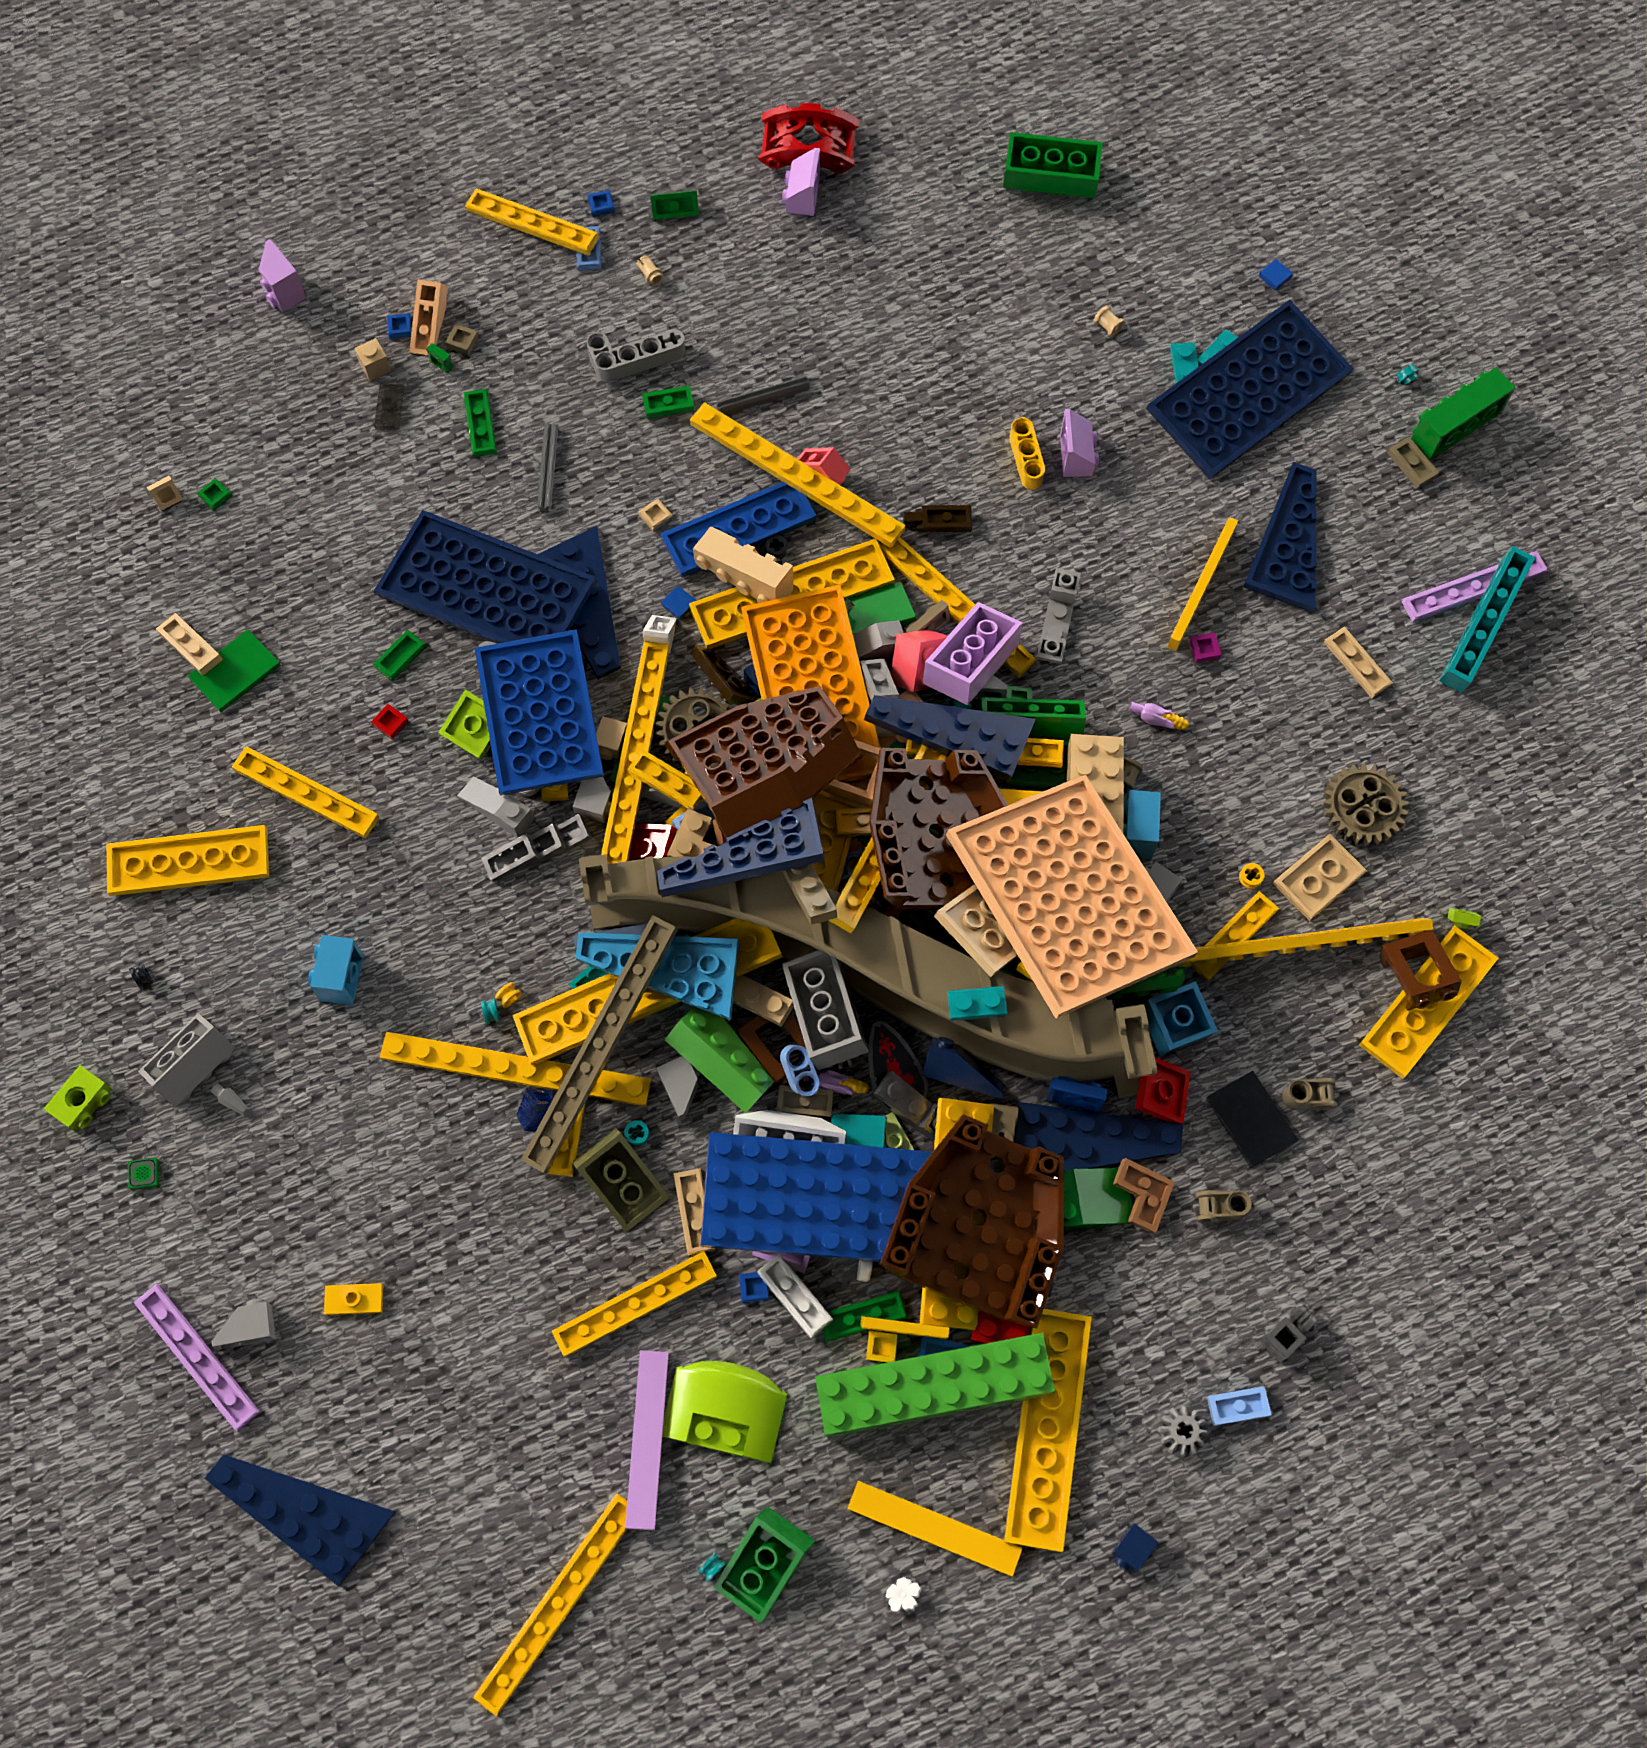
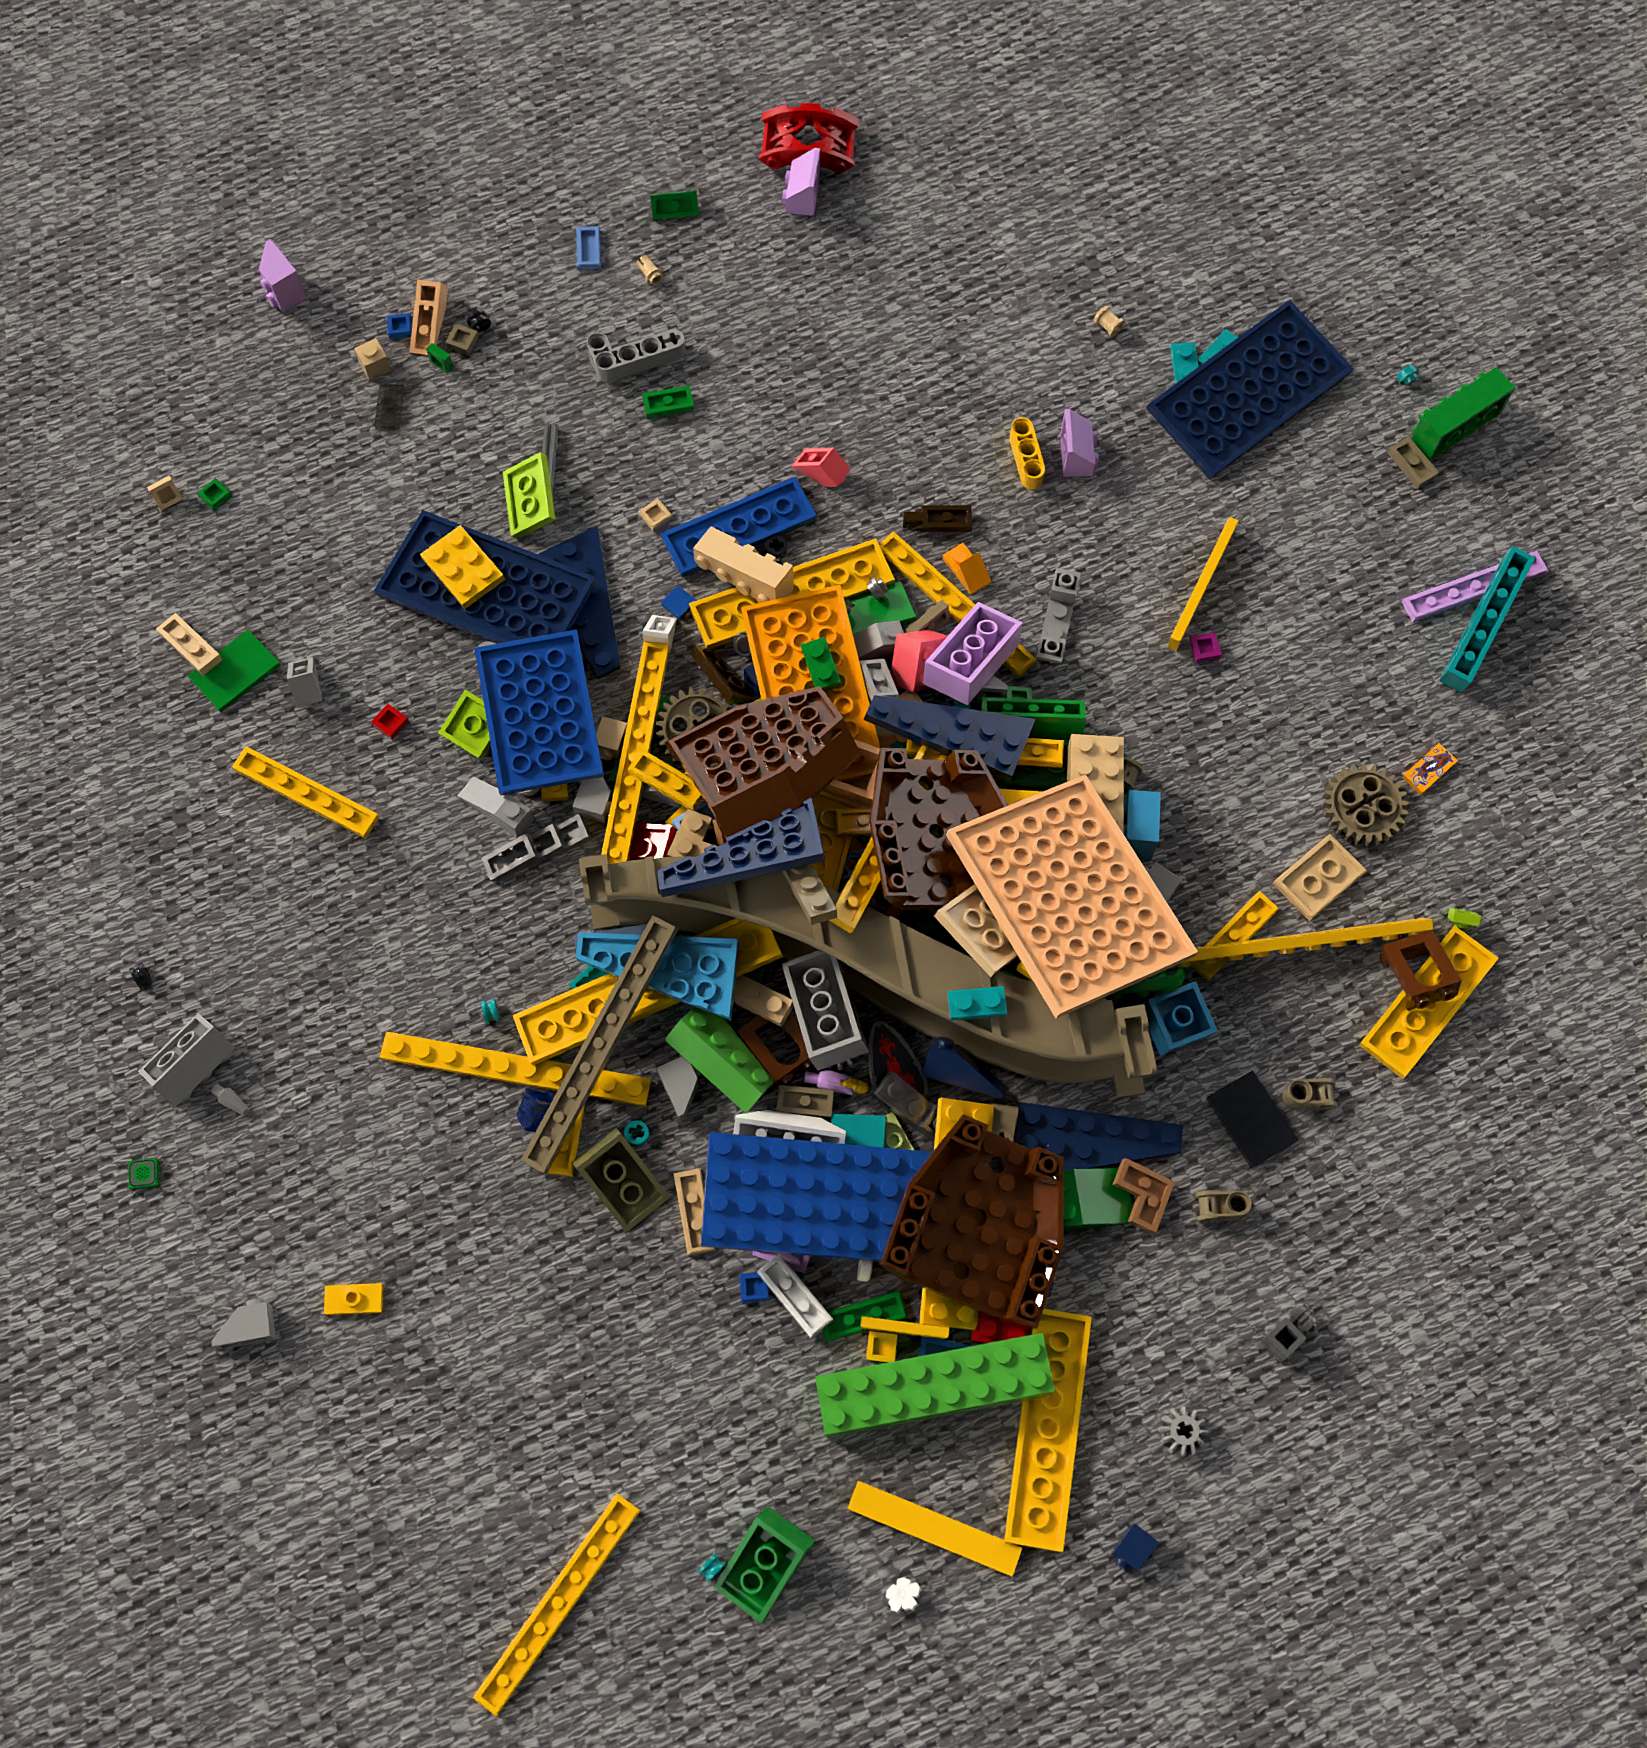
lime brick [44,1065,112,1133] -> none
yellow plate [106,825,269,896] -> none
lavender tile [134,1283,261,1432] -> none
dark blue wing [204,1454,396,1586] -> none
dark azure brick [308,935,364,1005] -> none
green tile [373,629,427,681] -> none
green tile [463,389,497,458] -> none
yellow tile [465,189,599,256] -> none
yellow bush [495,982,522,1008] -> none
yellow plate [552,1251,717,1358] -> none
blue tile [587,190,615,217] -> none
lavender tile [625,1351,669,1531] -> none
lime slope [662,1361,787,1464] -> none
yellow plate [690,402,905,548] -> none
dark grey axle [717,376,810,415] -> none
light blue beam [780,1045,820,1096] -> none
green brick [1003,132,1103,198] -> none
blue plate [1046,1076,1108,1113] -> none
lavender piece [1129,702,1189,730] -> none
red plate [1135,1057,1190,1124] -> none
light blue plate [1207,1386,1271,1426] -> none
yellow bush [1239,863,1265,889] -> none
dark blue wing [1243,462,1317,613] -> none
blue tile [1259,259,1293,291] -> none
tan tile [1324,627,1393,699] -> none
none -> light grey slope [287,657,322,708]
none -> yellow plate [420,525,505,609]
none -> black bush [467,310,491,333]
none -> lime plate [503,452,555,539]
none -> flat silver plate [733,631,751,657]
none -> green plate [800,637,841,691]
none -> flat silver plate [867,576,889,601]
none -> light orange slope [942,543,991,595]
none -> tile [1402,743,1458,795]

